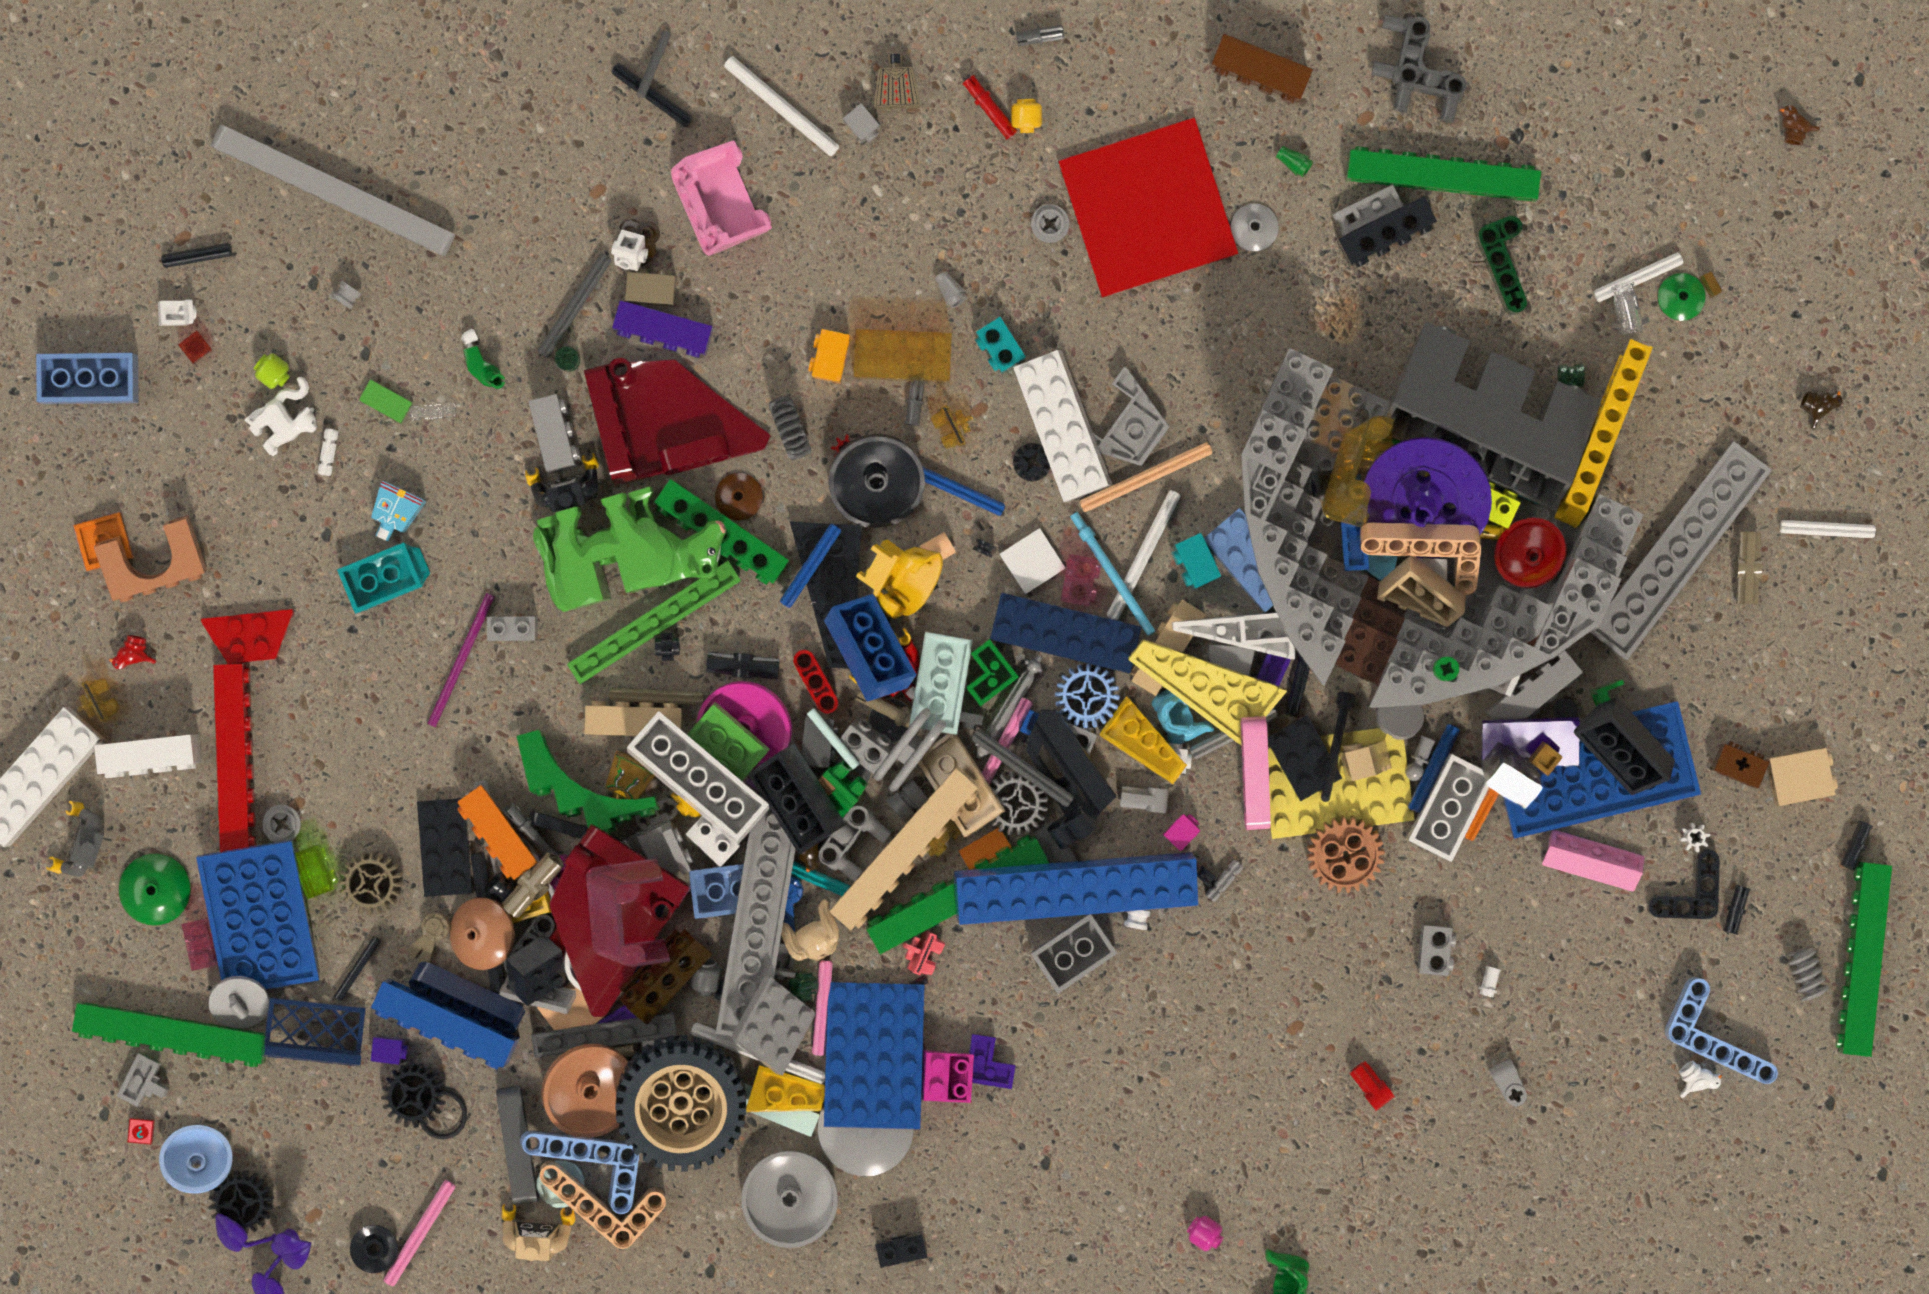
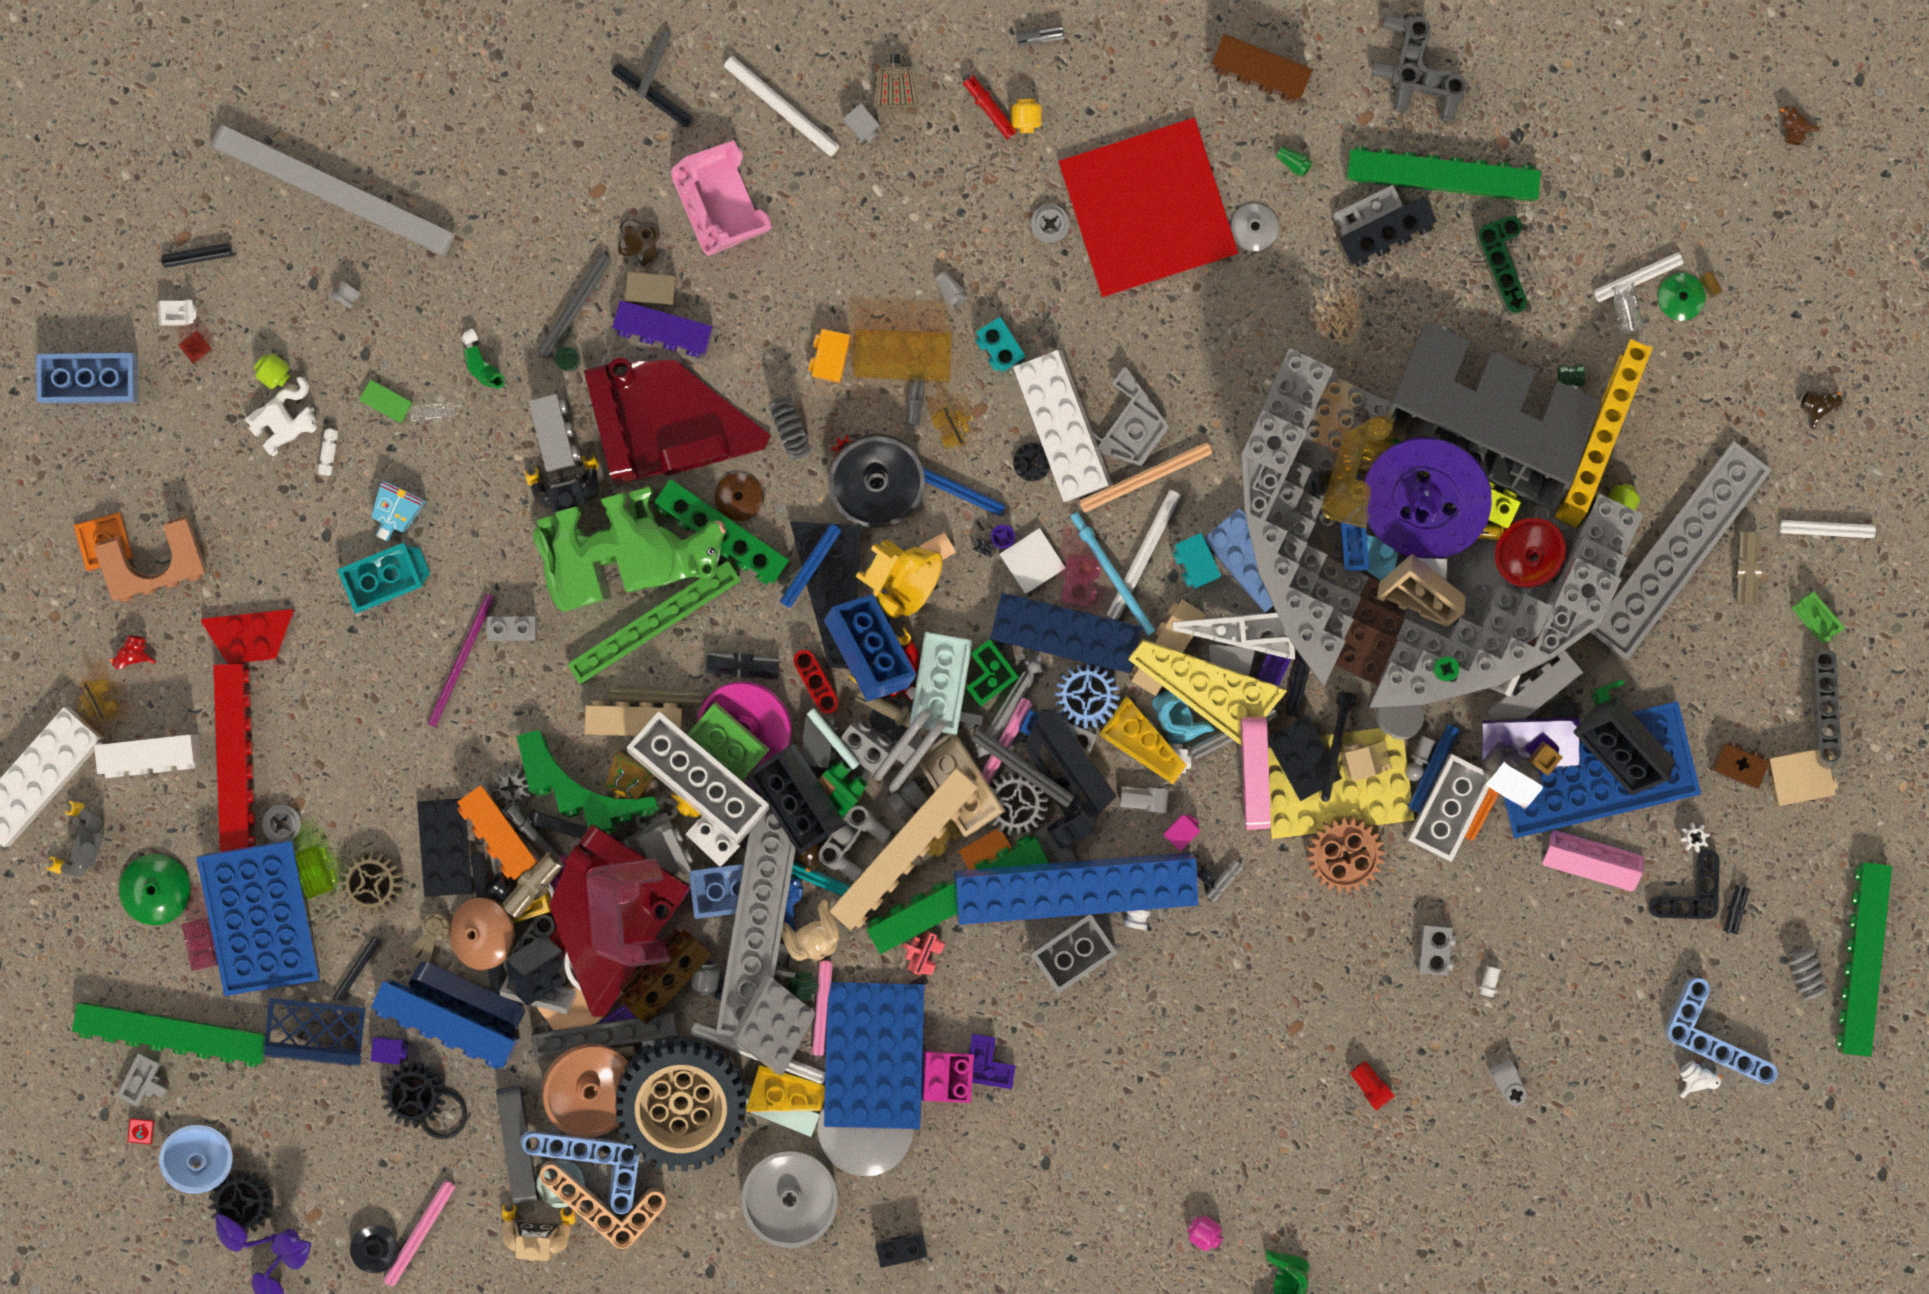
light grey shield [209,976,269,1029] -> none
white brick [611,230,648,271] -> none
black gear [655,632,680,661] -> none
light nougat beam [1360,523,1481,595] -> none
black pin [1840,820,1873,870] -> none
none -> light grey gear [493,769,531,807]
none -> dark purple wheel [991,524,1015,549]
none -> lime head [1607,484,1640,511]
none -> bright green hinge [1791,592,1845,644]
none -> dark grey beam [1811,649,1842,769]

